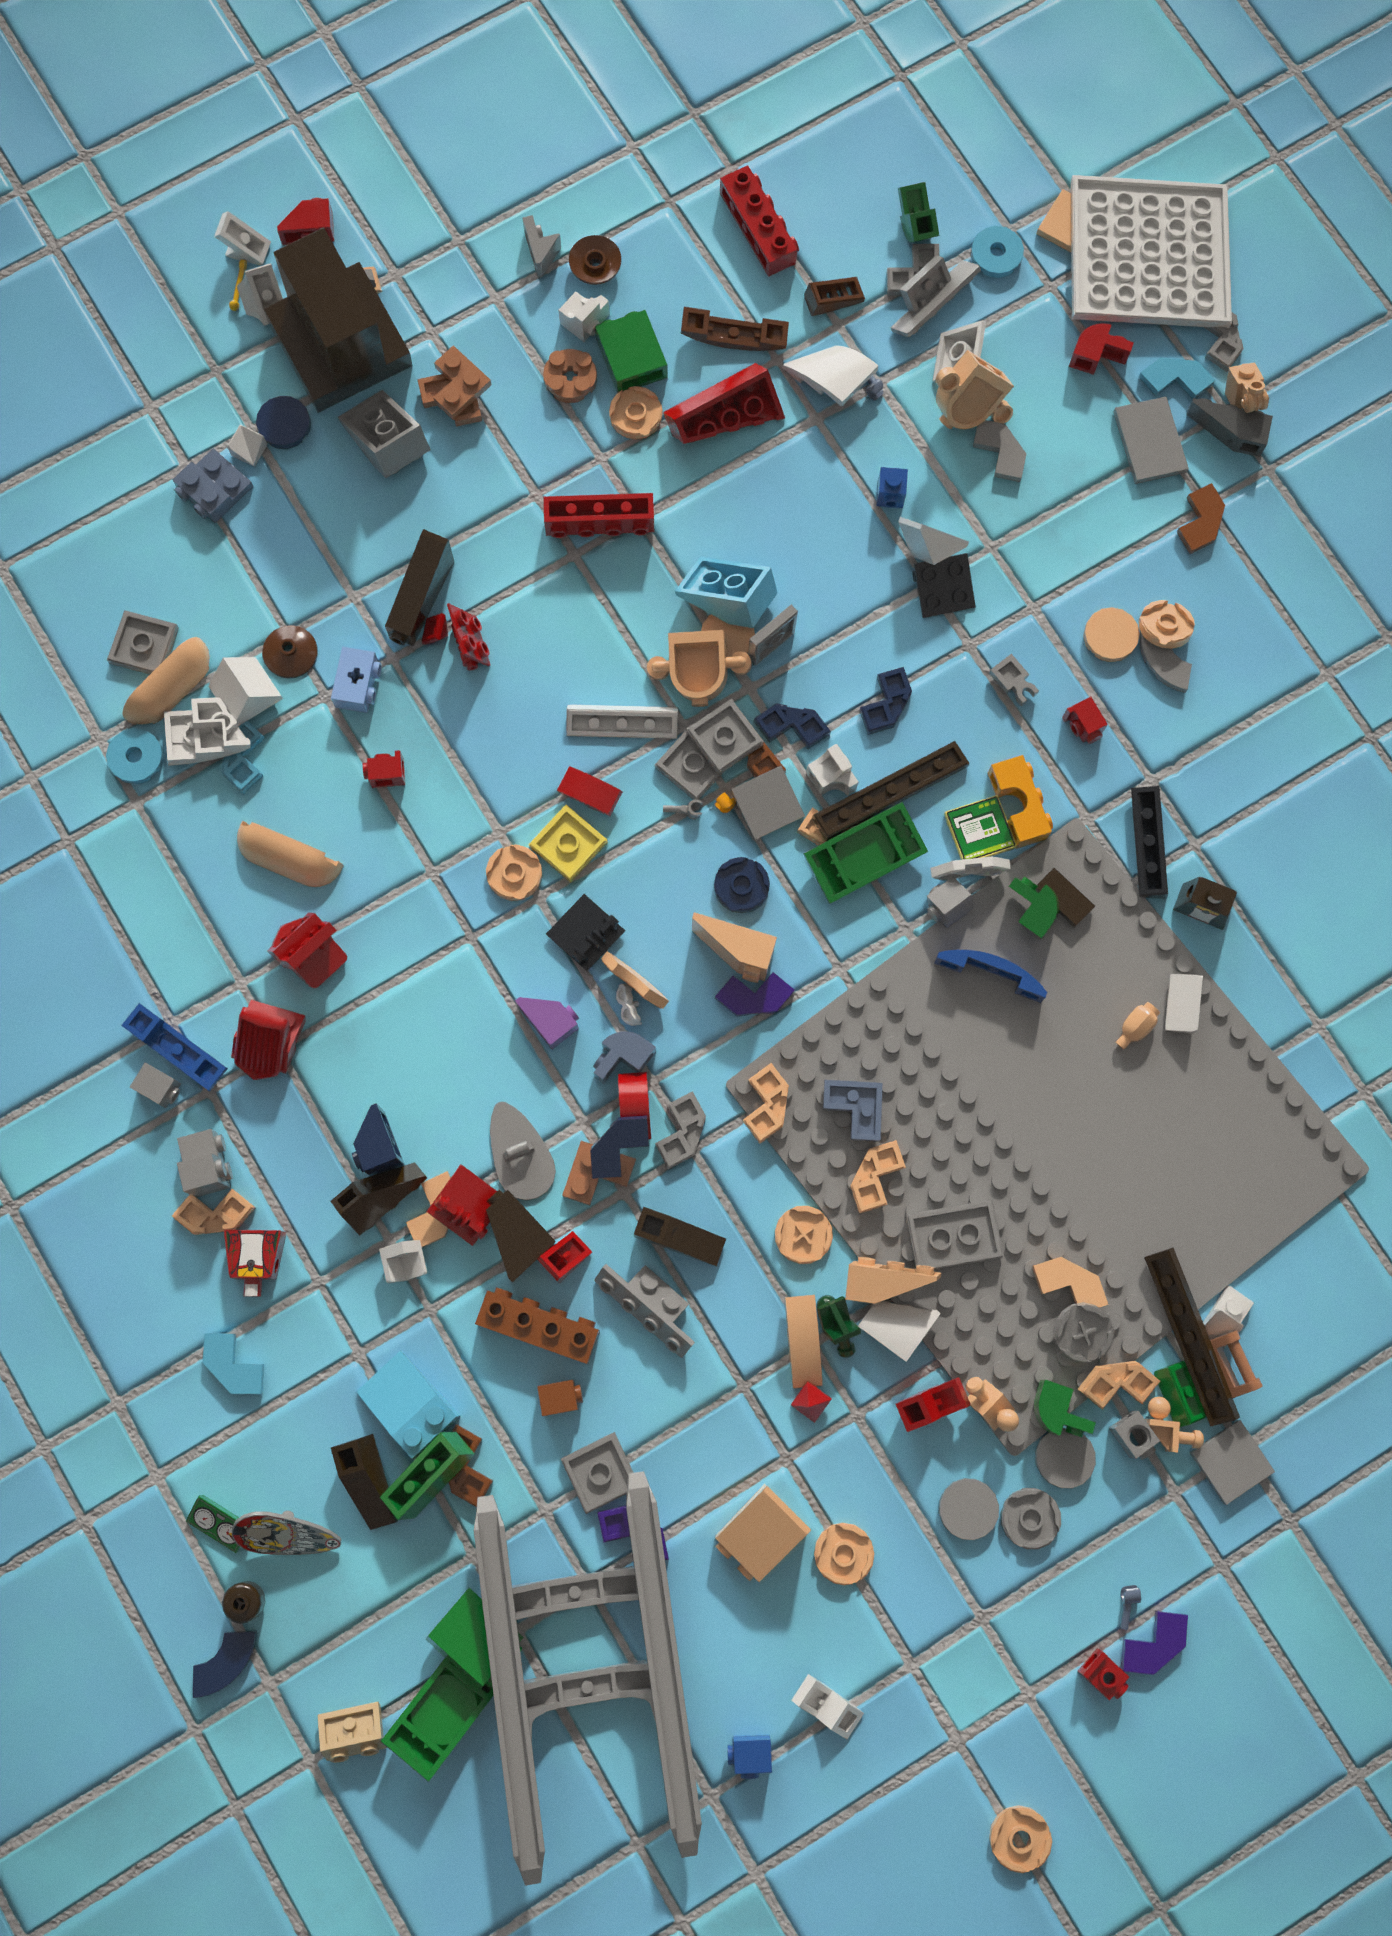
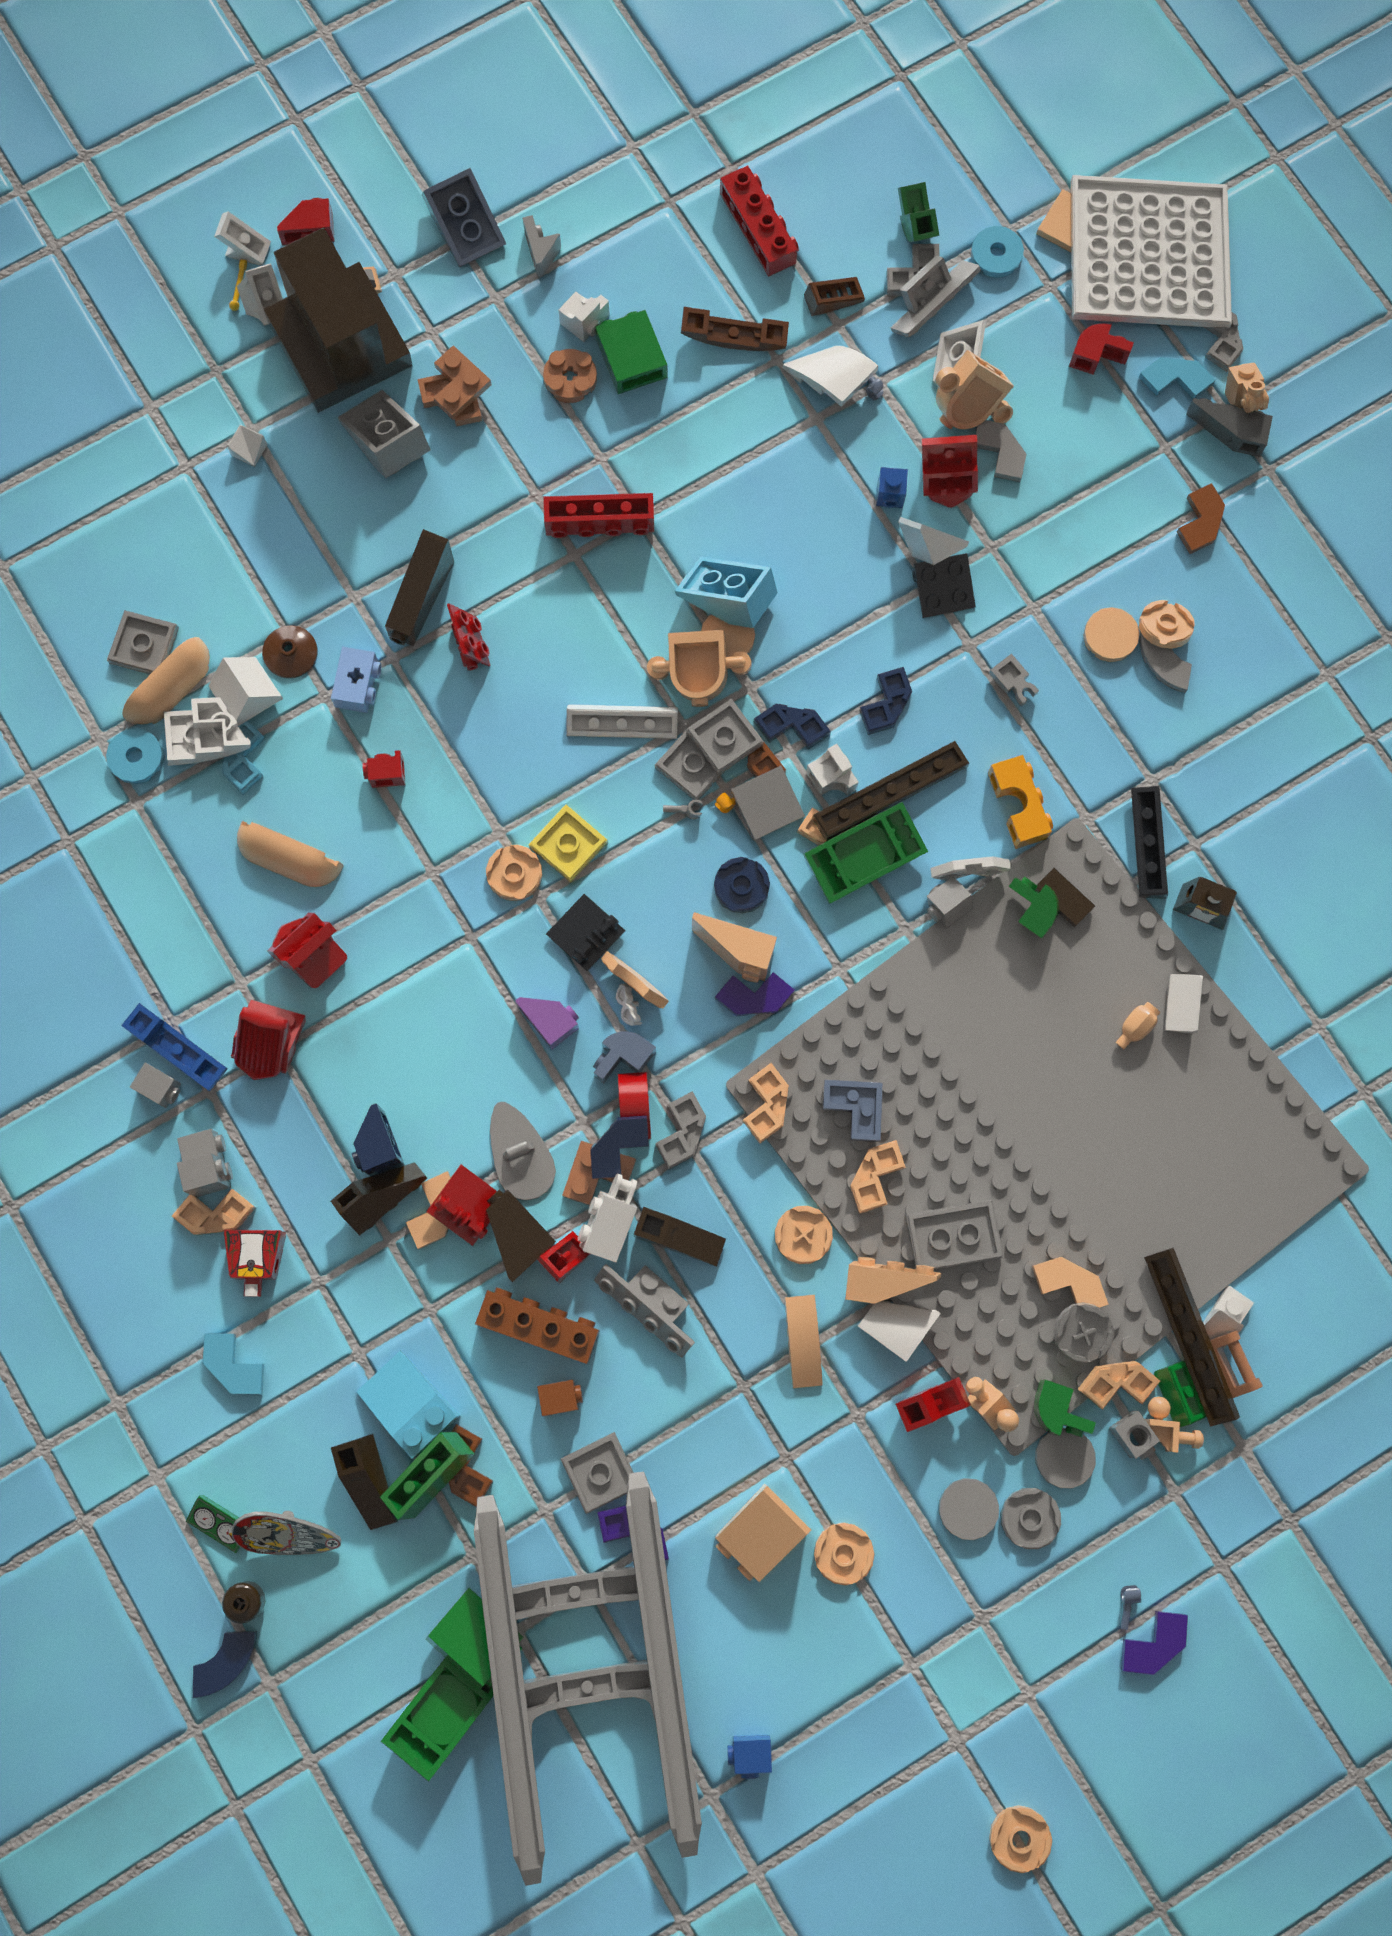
sand blue plate [172,448,254,523] -> none
dark blue tile [256,396,311,449] -> none
tan bracket [318,1702,387,1763] -> none
white panel [379,1240,427,1283] -> none
red slope [422,613,449,645] -> none
red slope [557,766,623,816] -> none
reddish brown dish [569,235,622,285] -> none
light nougat tile [609,386,663,440] -> none
red wedge [663,363,785,444] -> none
light grey tile [748,604,798,665] -> none
red slope [791,1381,832,1423] -> none
white slope [791,1674,864,1739] -> none
dark green piece [816,1295,861,1358] -> none
blue slope [934,949,1048,1003] -> none
tile [944,795,1017,860] -> none
red brick [1062,696,1108,744] -> none
red brick [1078,1648,1129,1701] -> none
light grey tile [1113,397,1189,484] -> none
light grey tile [1190,1420,1275,1505] -> none
none -> sand blue slope [422,168,506,267]
none -> white brick [578,1174,638,1262]
none -> red piece [922,435,978,508]

